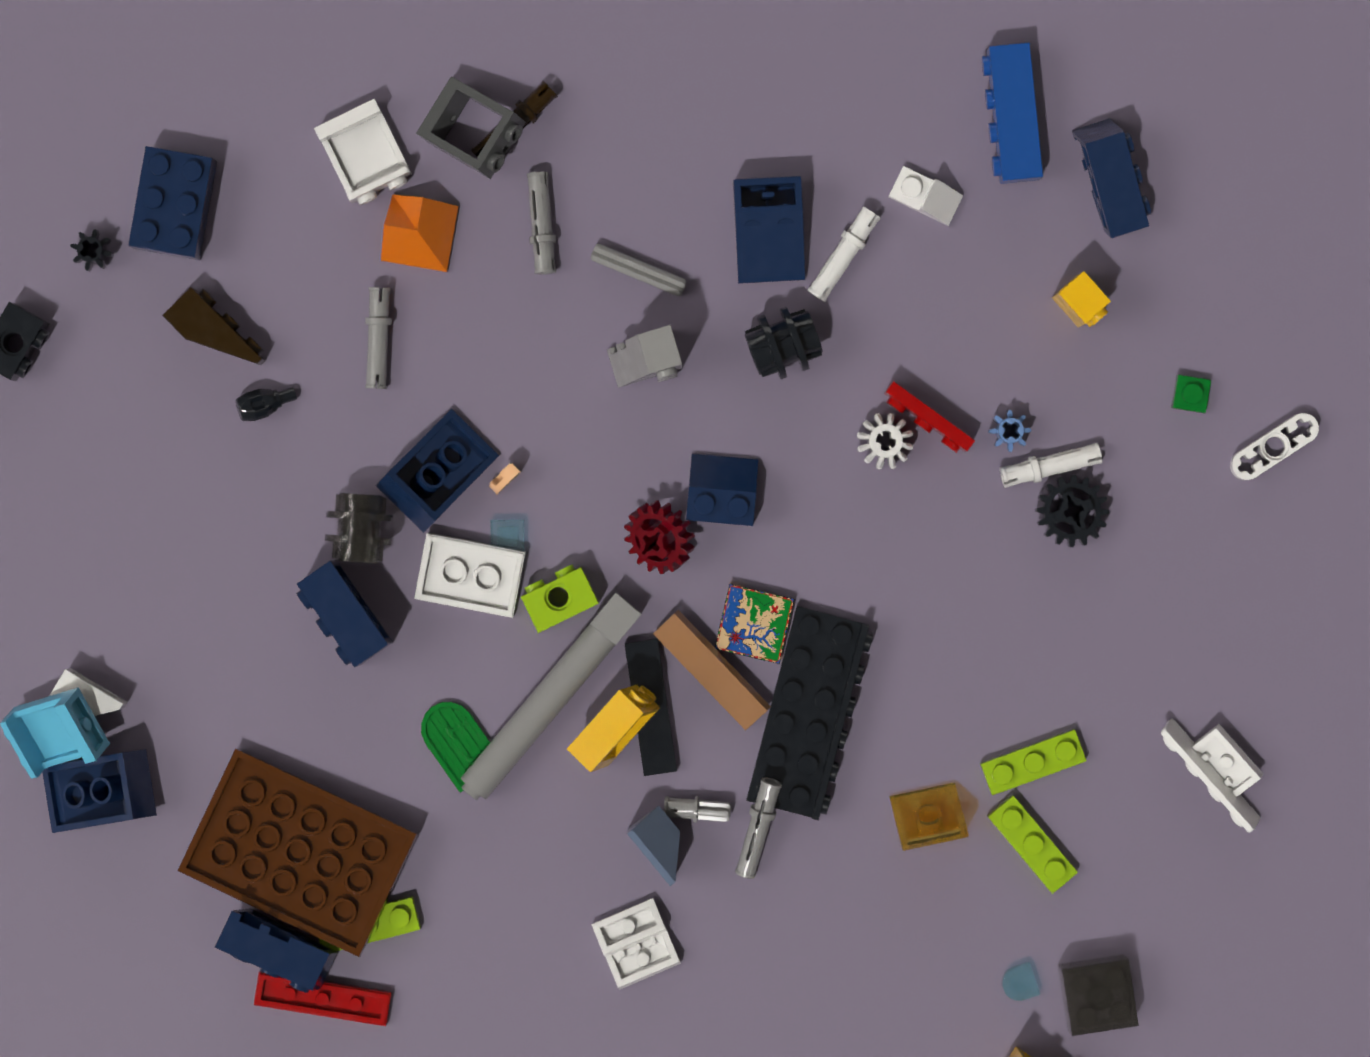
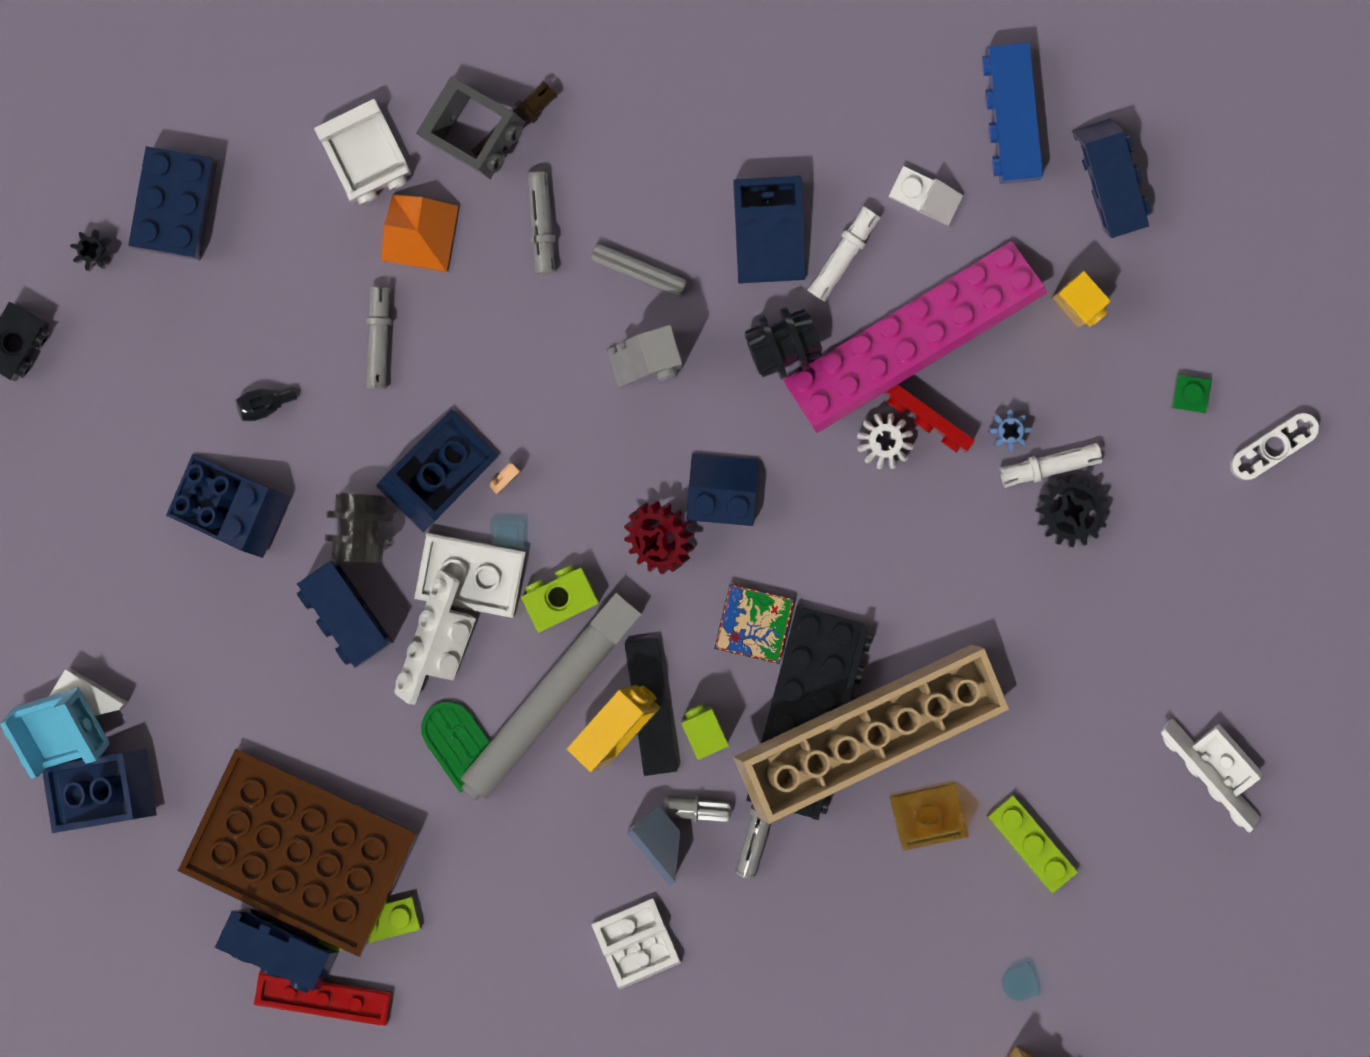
dark brown slope [162,287,265,365] -> none
medium nougat tile [653,610,771,731] -> none
lime plate [980,729,1087,796] -> none
clear smoke brick [1058,954,1139,1036] -> none
none -> dark blue slope [166,454,290,558]
none -> white bracket [394,570,476,705]
none -> lime brick [681,703,729,760]
none -> tan brick [733,644,1009,824]
none -> dark pink plate [783,241,1047,433]

